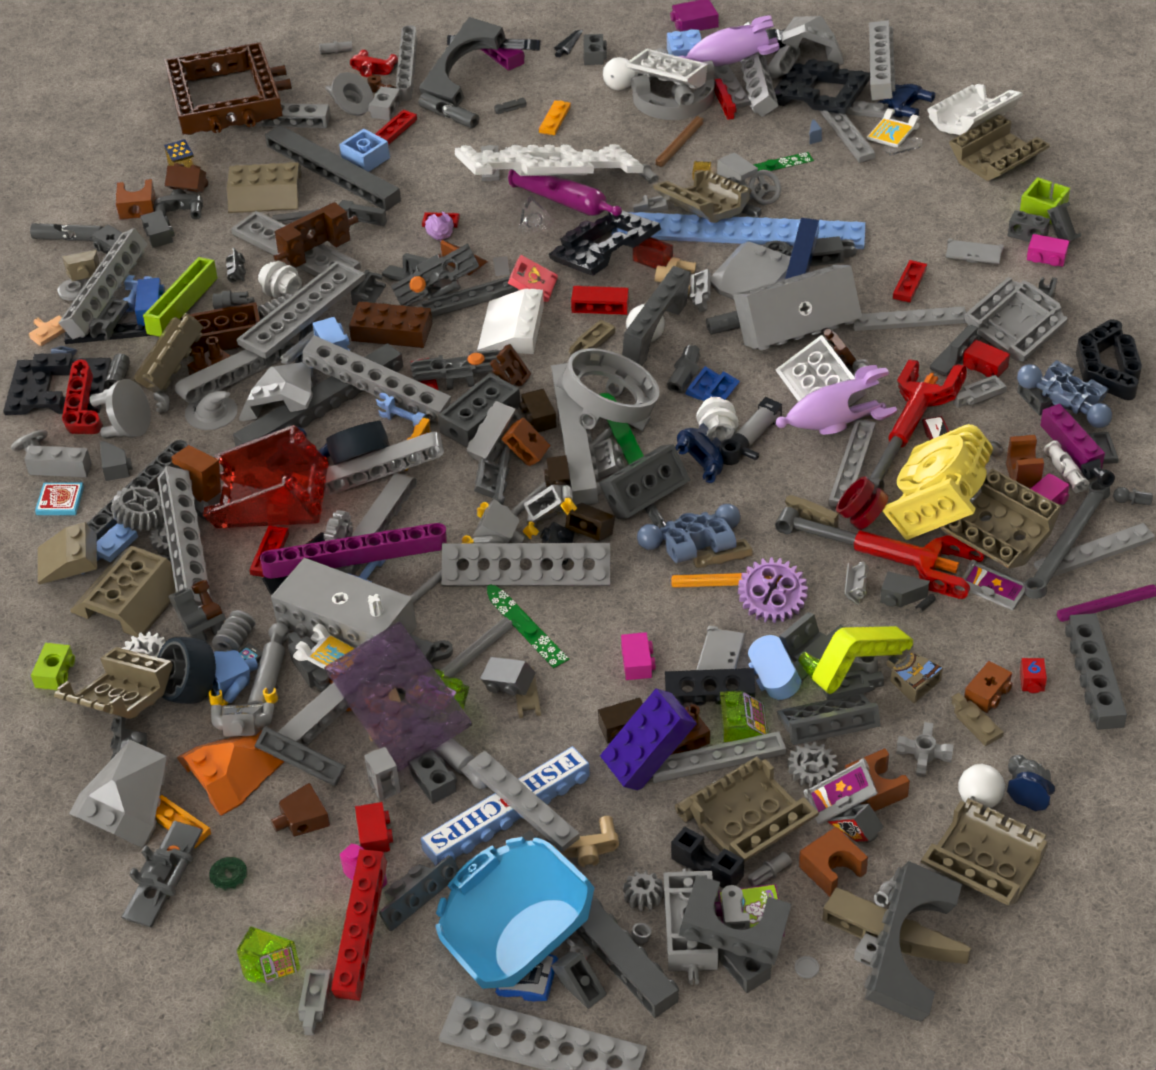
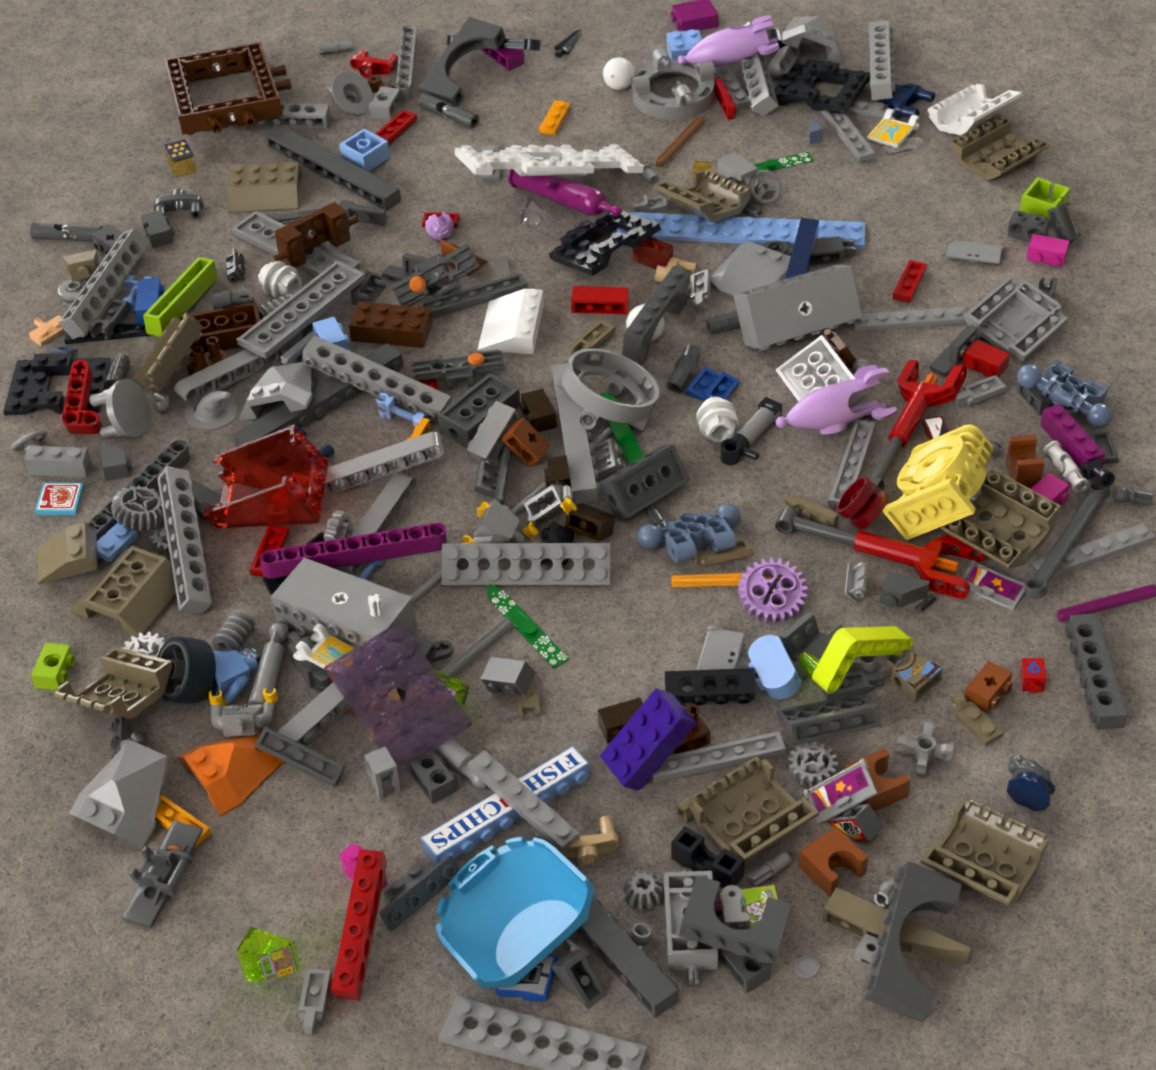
dark orange piece [116,179,155,220] -> none
reddish brown brick [165,163,209,193] -> none
dark grey hips [169,580,226,641] -> none
dark orange piece [172,445,221,502] -> none
clear green gear [209,857,247,891] -> none
reddish brown torso [271,783,330,837] -> none
black wheel [326,421,389,465] -> none
red brick [355,802,394,852] -> none
reddish brown plate [490,344,531,386] -> none
dark grey axle [494,98,527,114] -> none
coral container [508,255,558,302] -> none
dark grey brick [583,34,607,65] -> none
dark pink brick [621,632,656,680] -> none
white slope [625,49,708,89] -> none
dark blue connector [675,423,723,483] -> none
clear neon green slope [720,691,768,742] -> none
white helmet [958,764,1005,810] -> none
black piece [1076,319,1142,400] -> none

